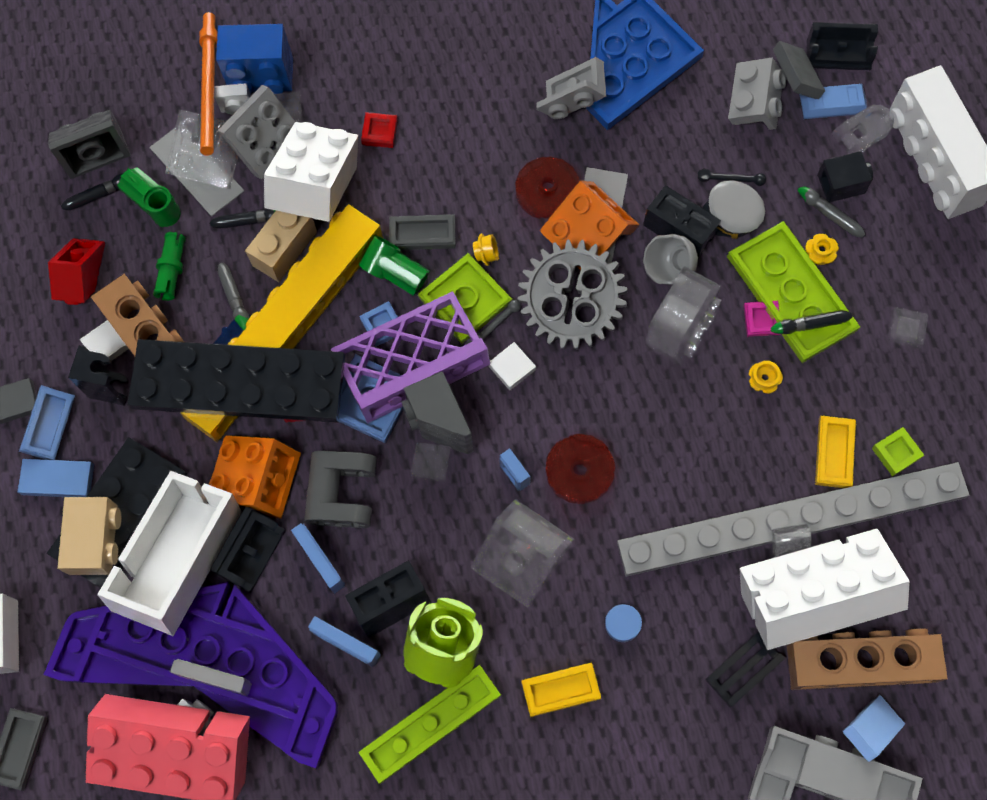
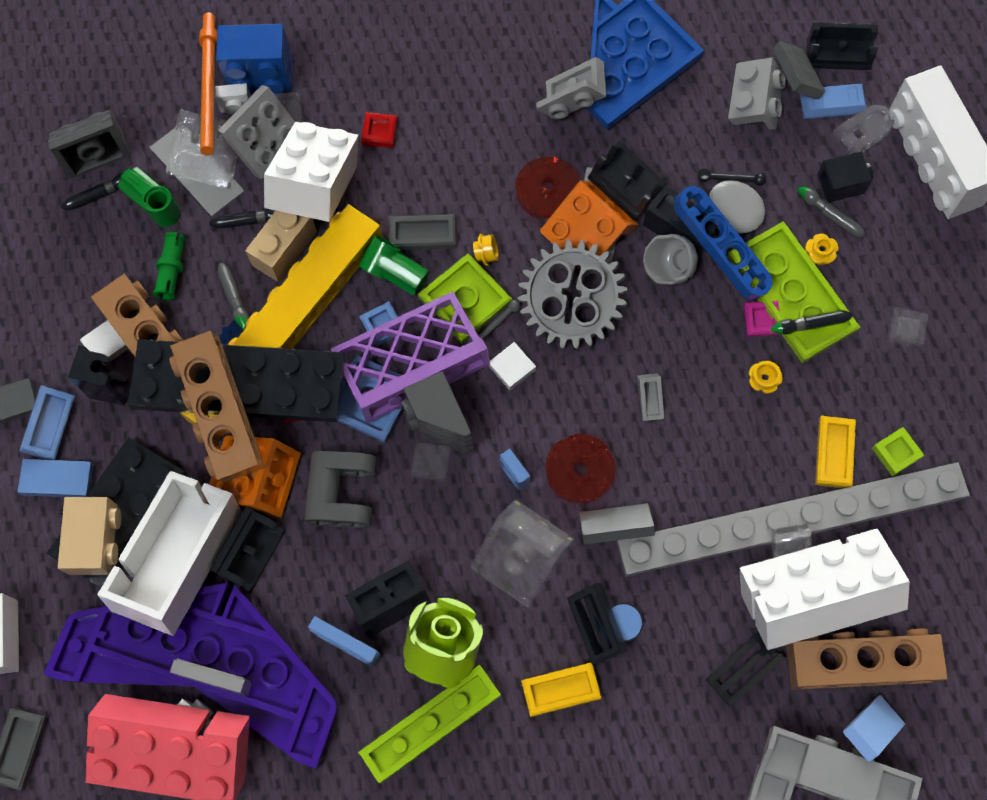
red slope [48,238,105,305] -> none
medium blue tile [291,523,345,594] -> none
clear brick [645,266,722,365] -> none
none -> medium nougat brick [169,330,265,483]
none -> black tile [567,583,628,665]
none -> tile [578,503,655,544]
none -> black hinge [587,140,667,221]
none -> light grey piece [637,373,664,421]
none -> blue beam [674,186,772,300]

